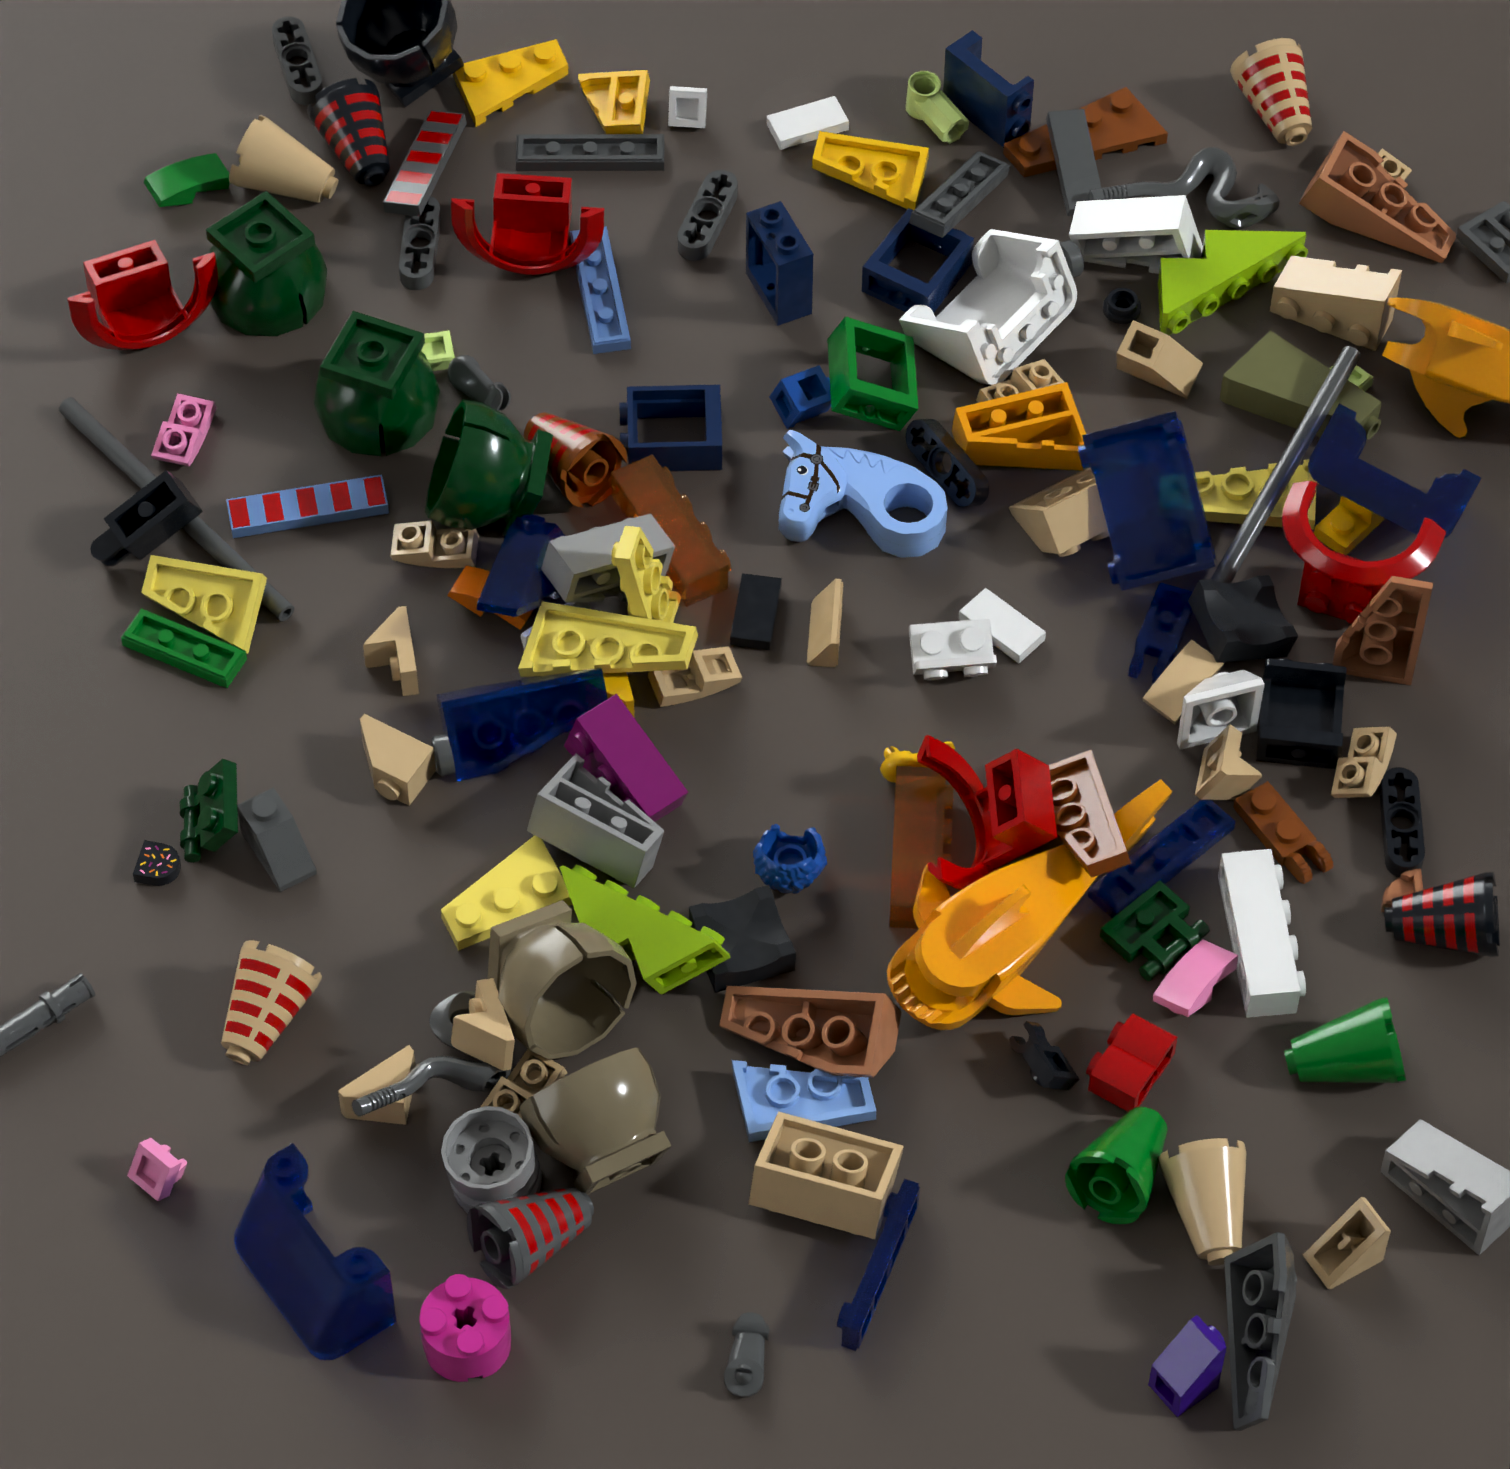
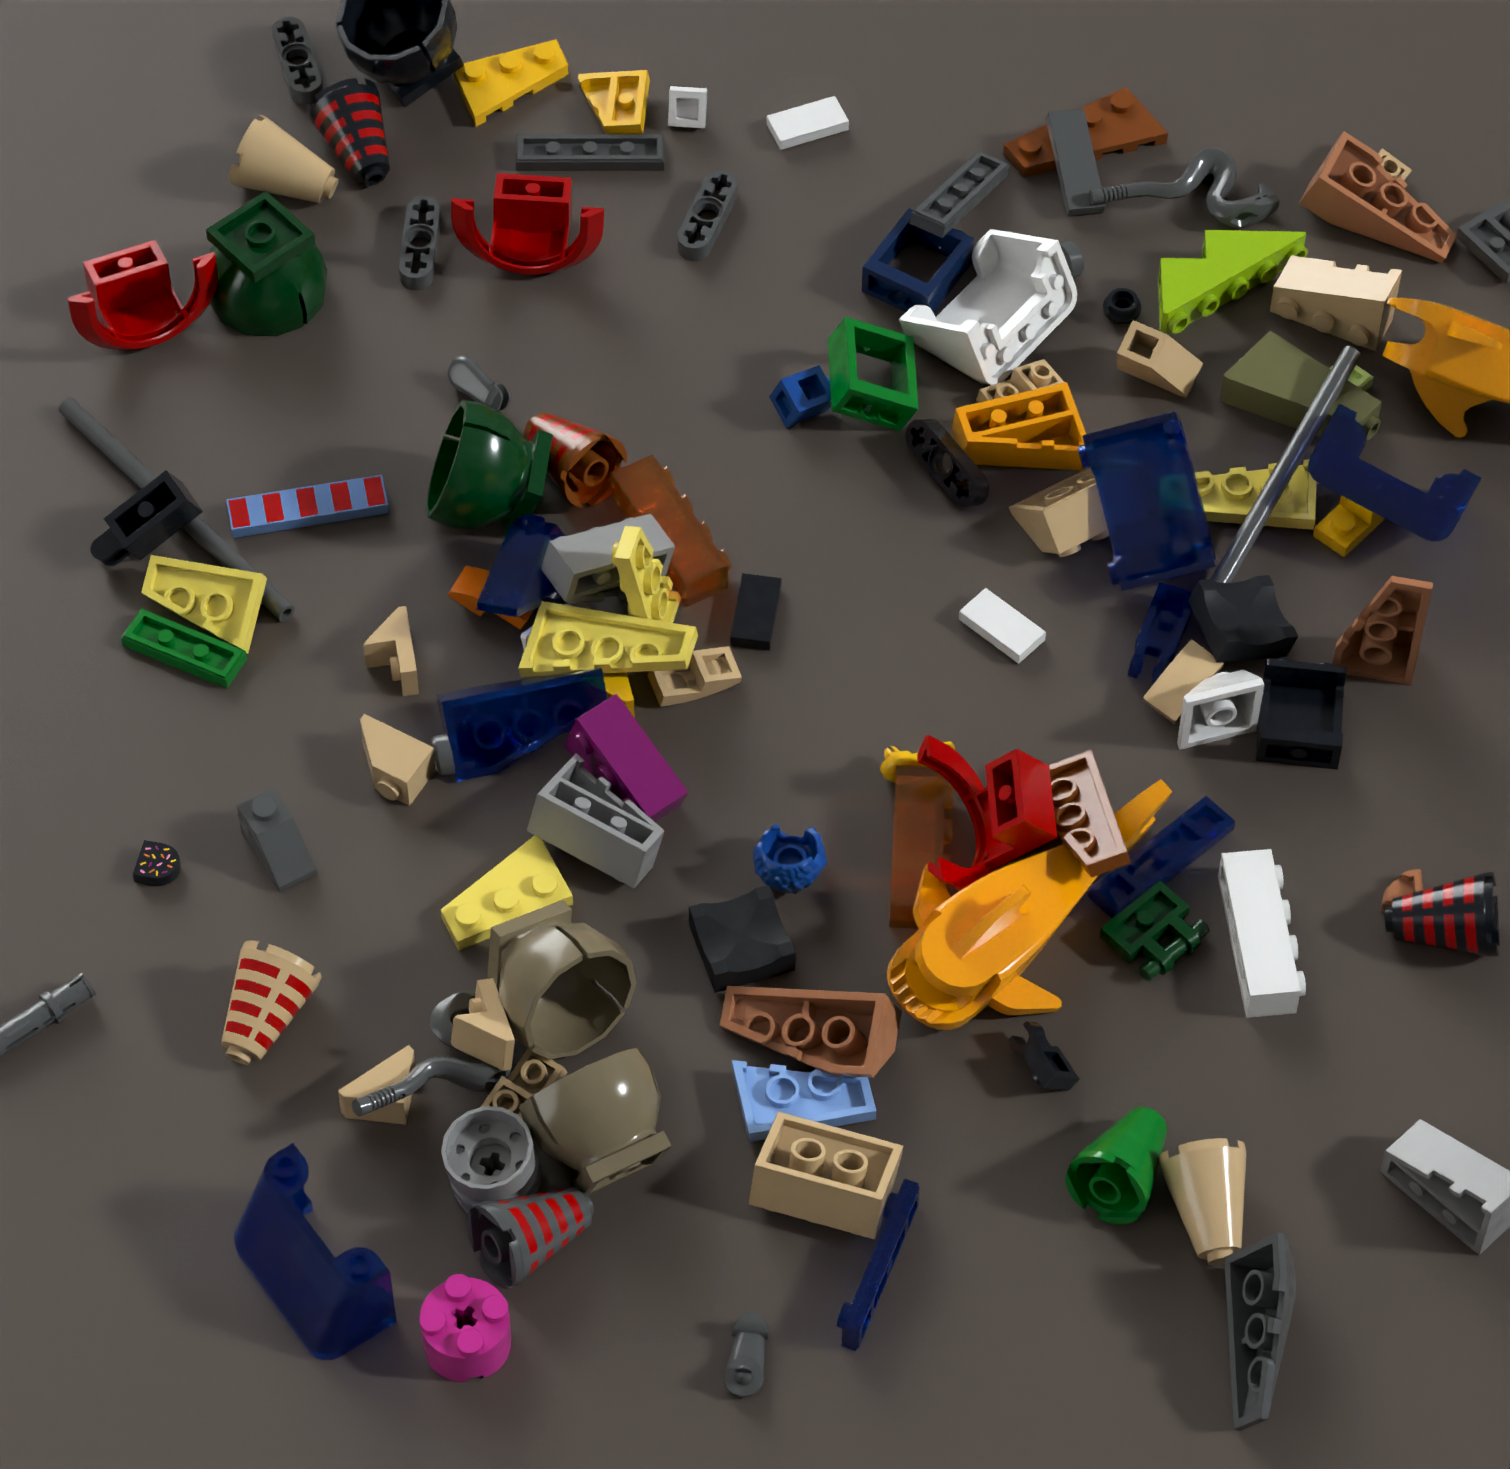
bright pink tile [127,1138,187,1201] -> none
green slope [144,153,230,207] -> none
bright pink slope [151,393,217,467] -> none
dark green plate [180,758,238,863] -> none
dark green plate [314,311,440,456] -> none
dark grey tile [383,110,466,216] -> none
tan slope [390,520,479,568] -> none
yellowish green tile [421,330,455,371] -> none
lime slope [559,864,731,995] -> none
medium blue tile [569,226,631,354] -> none
dark blue window [619,385,722,472] -> none
dark blue window [746,201,814,326] -> none
light blue animal [779,430,948,558] -> none
tan slope [807,579,843,667] -> none
yellow wing [812,131,929,210] -> none
yellowish green piece [906,71,969,144] -> none
white bracket [909,618,997,680] -> none
dark blue panel [943,30,1034,148] -> none
white wedge [1069,195,1203,274] -> none
red brick [1086,1014,1178,1112] -> none
dark purple slope [1148,1315,1227,1417] -> none
bright pink slope [1153,939,1238,1017] -> none
tan slope [1195,724,1262,800] -> none
tan cone [1230,38,1312,146] -> none
dark orange hinge [1233,781,1334,884] -> none
red piece [1282,481,1446,624] -> none
green cone [1284,997,1406,1083] -> none
tan slope [1303,1197,1391,1289] -> none
tan slope [1331,727,1397,798] -> none
black beam [1379,767,1425,877] -> none

